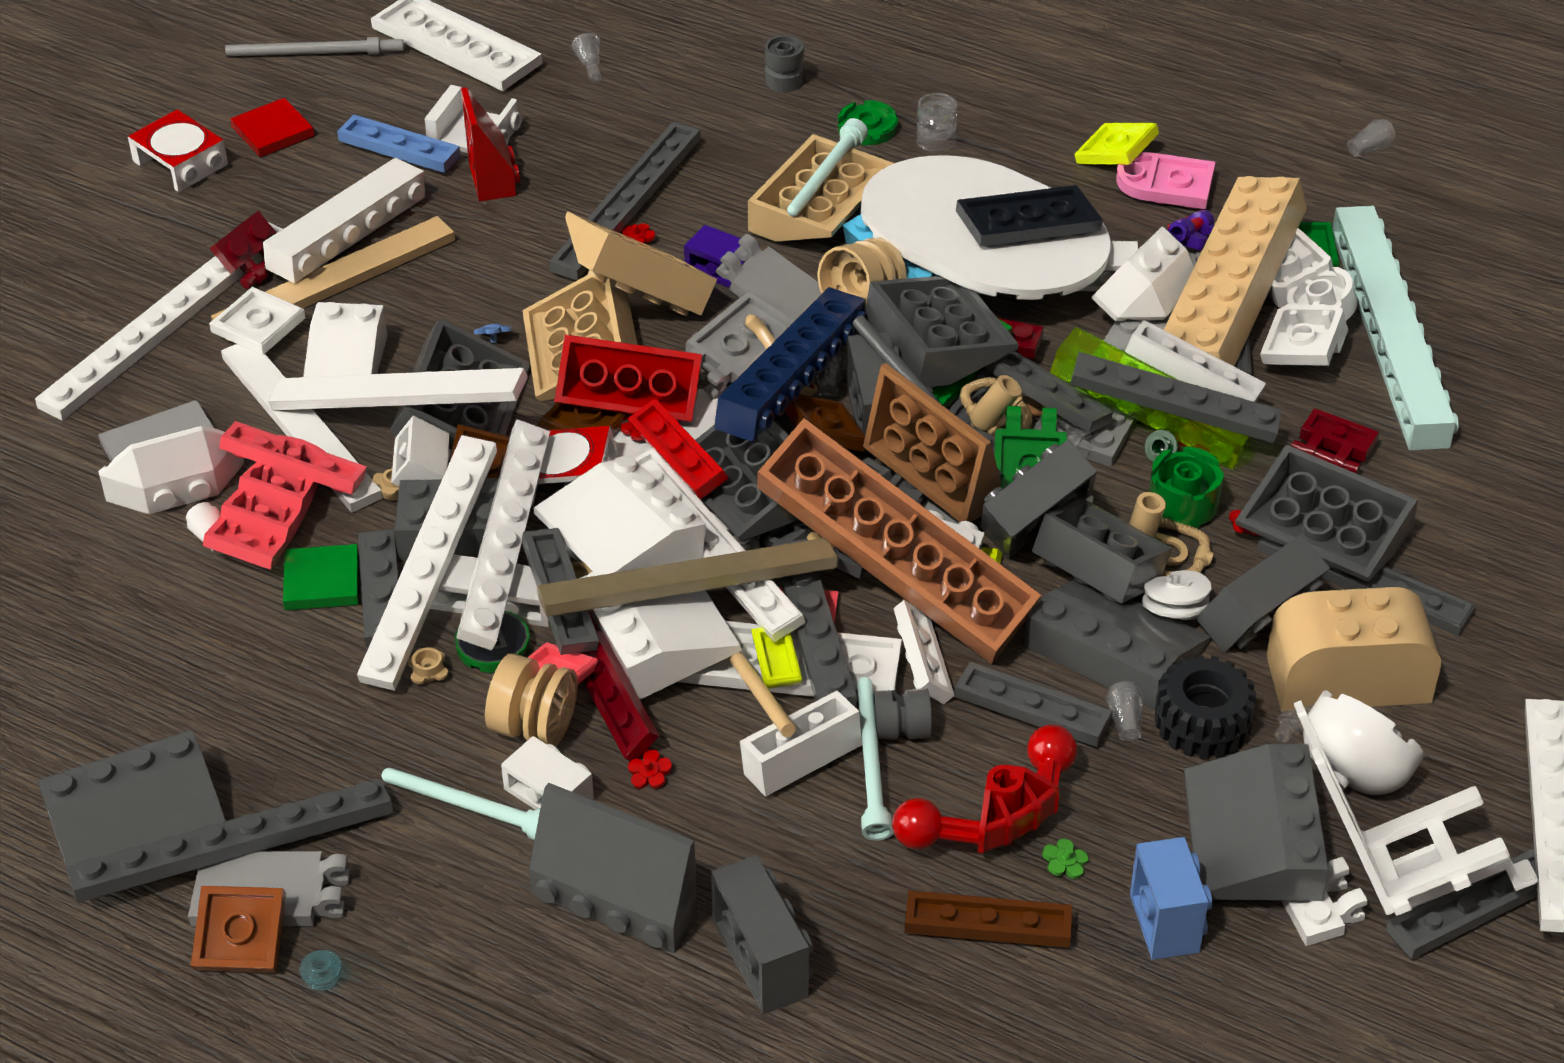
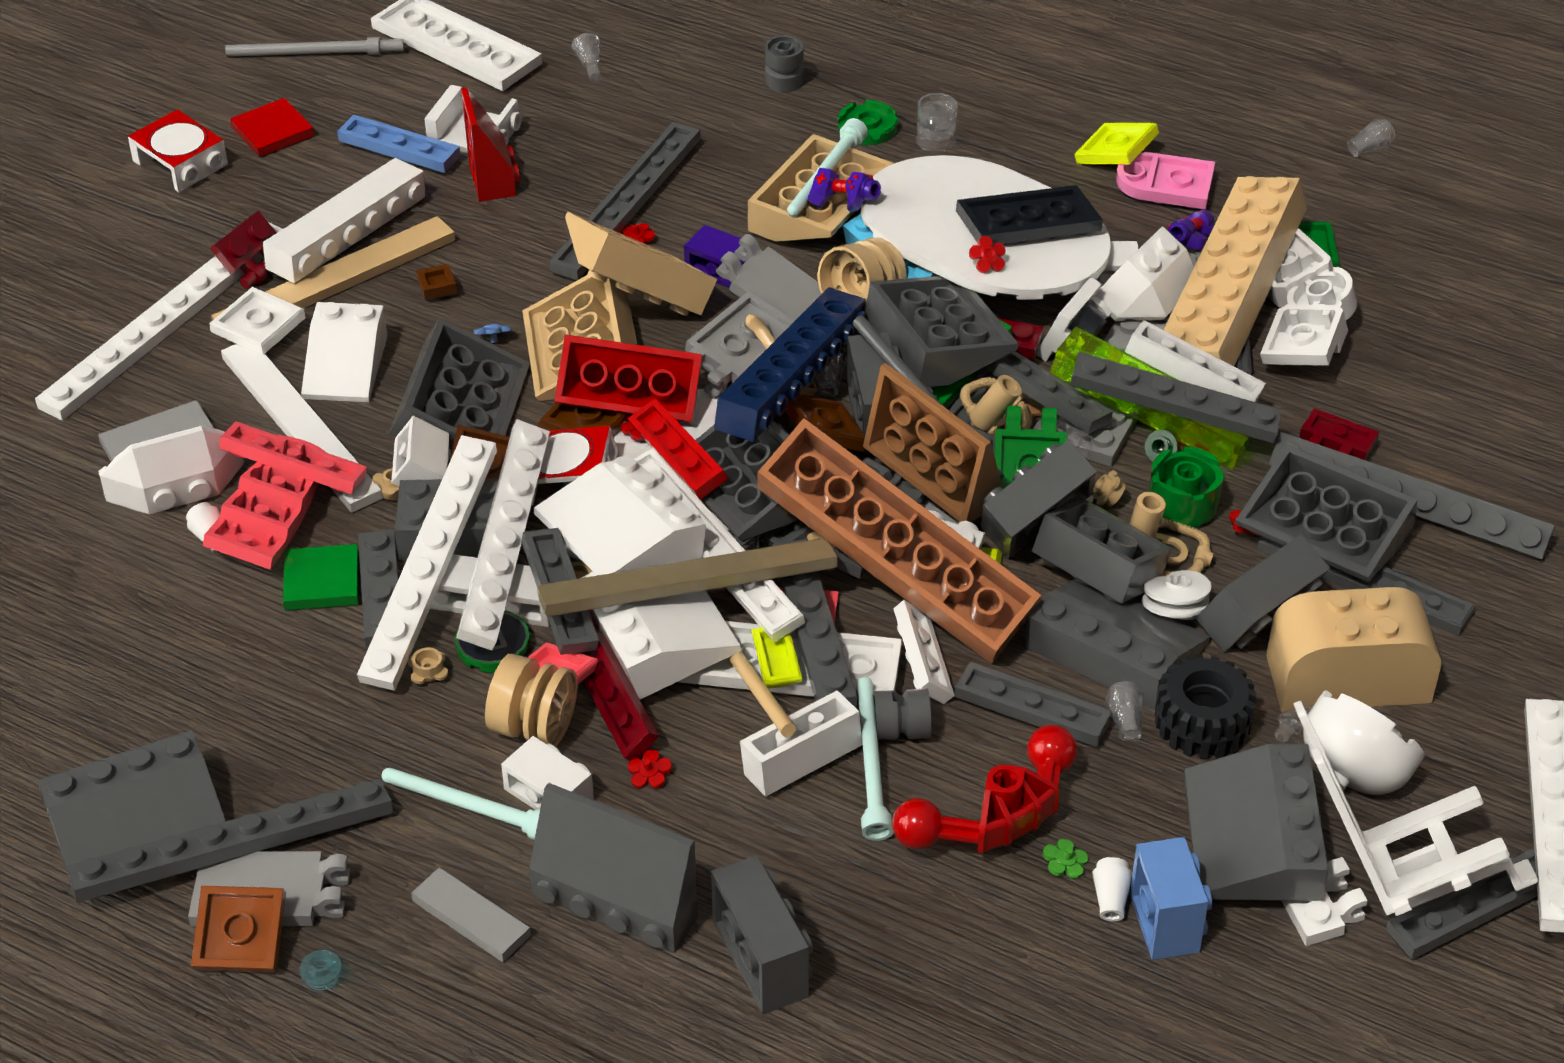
white tile [268,368,528,410] -> none
reddish brown plate [904,890,1072,948] -> none
light aqua brick [1332,206,1459,451] -> none
none -> light grey tile [411,867,531,962]
none -> reddish brown plate [416,264,457,301]
none -> dark purple piece [808,168,881,212]
none -> red plant [969,236,1006,273]
none -> white piece [1037,277,1112,362]
none -> white cone [1092,857,1133,922]
none -> tan plate [1093,470,1126,507]
none -> dark grey plate [1268,432,1556,559]

